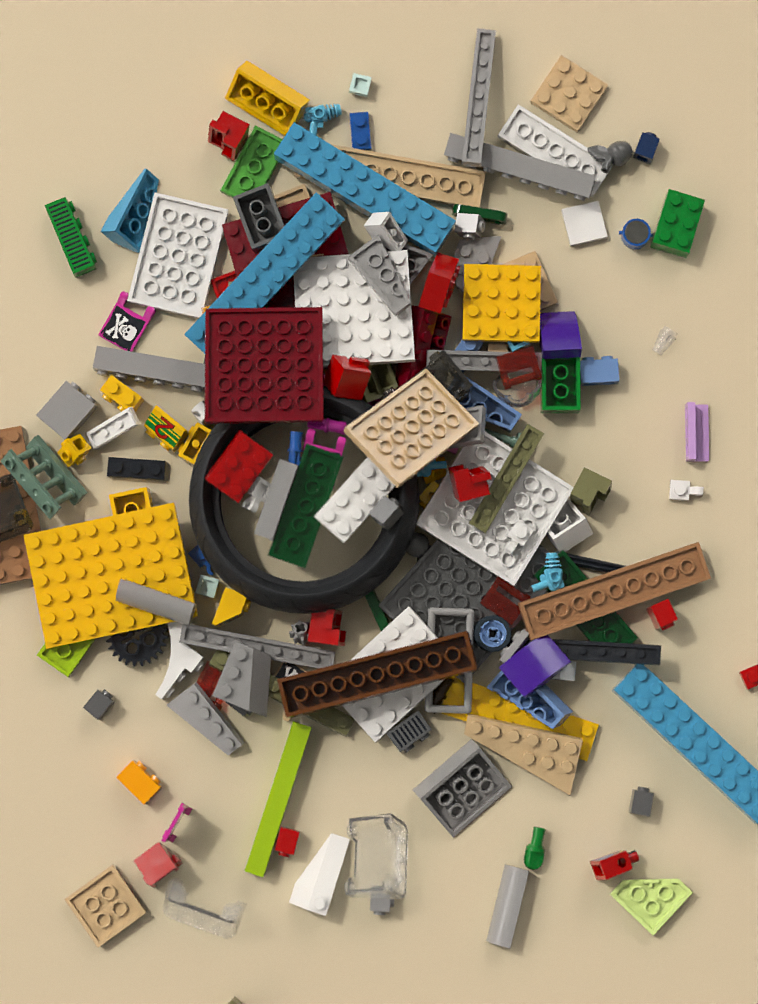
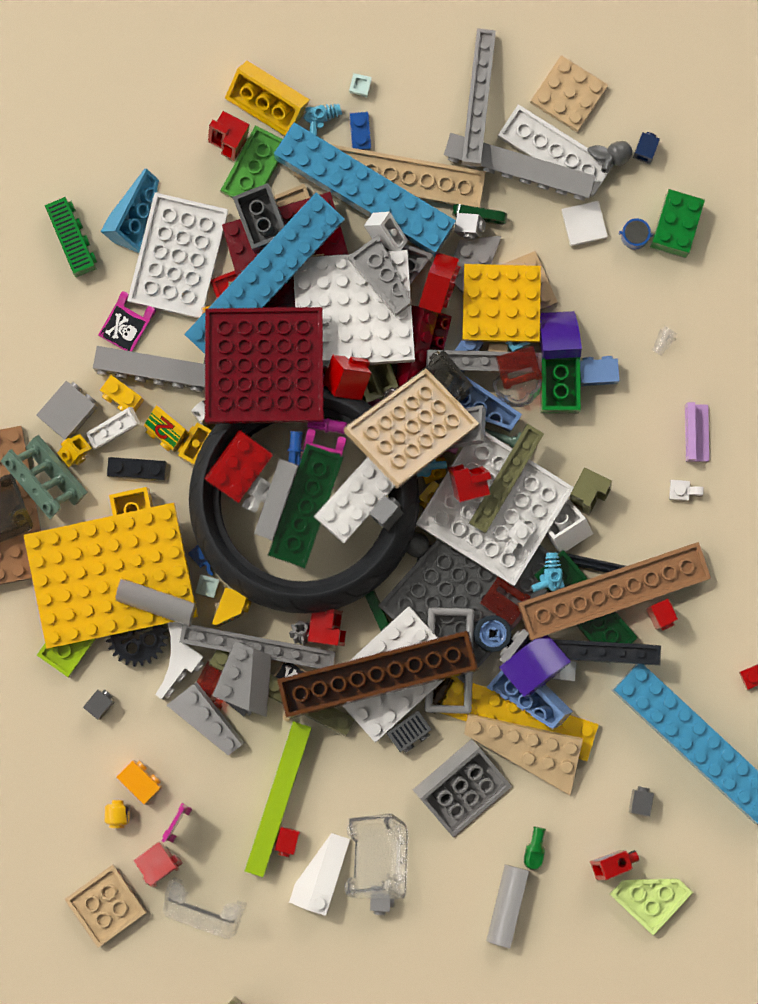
none -> yellow head [104,800,130,828]

